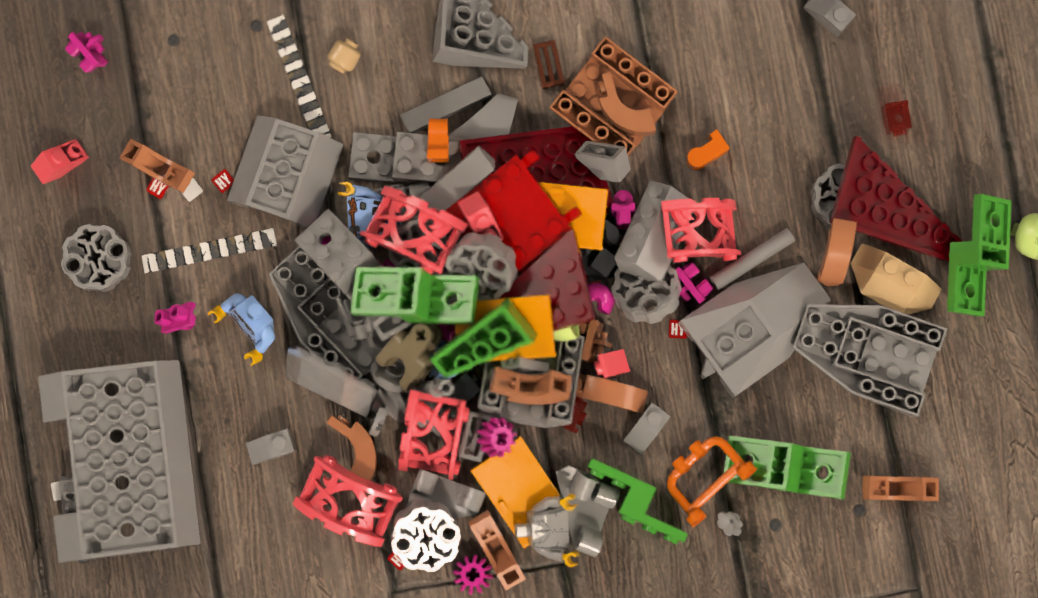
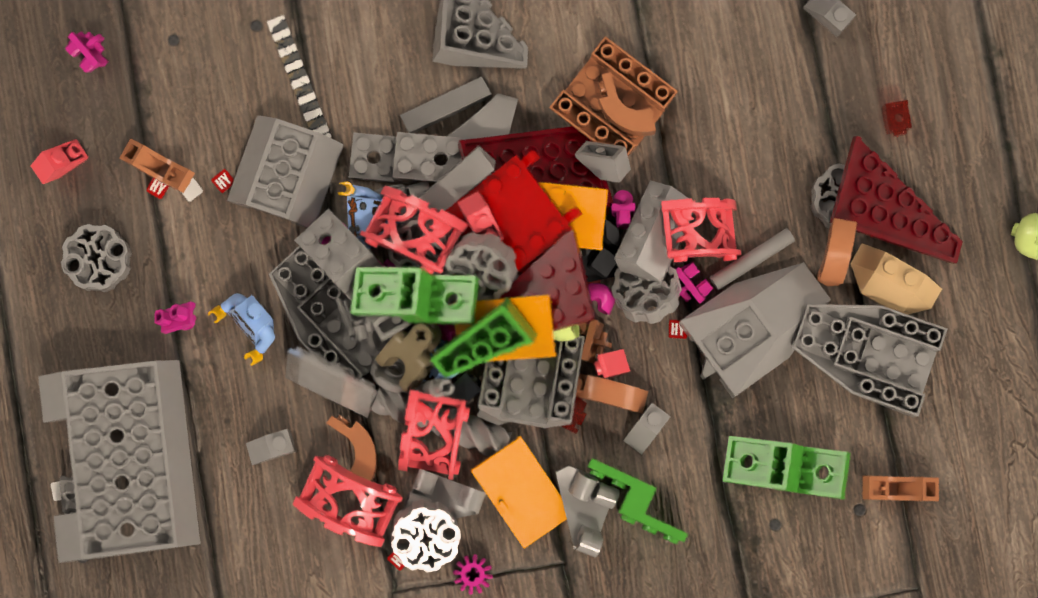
sticker [141,228,277,273] -> none
tan head [327,38,361,74] -> none
light grey tile [369,407,388,438] -> none
orange leg [427,118,449,162] -> none
light grey tile [458,411,492,462] -> none
nougat arch [468,510,526,591] -> none
dark pink gear [476,417,517,457] -> none
nougat arch [489,367,572,405] -> none
light grey tile [501,358,549,375] -> none
light grey torso [514,493,580,567] -> none
copper tile [533,40,565,90] -> none
orange bar [667,436,757,527] -> none
orange leg [686,129,730,170] -> none
light grey plant [716,511,742,536] -> none
bright green bracket [947,194,1012,317] -> none

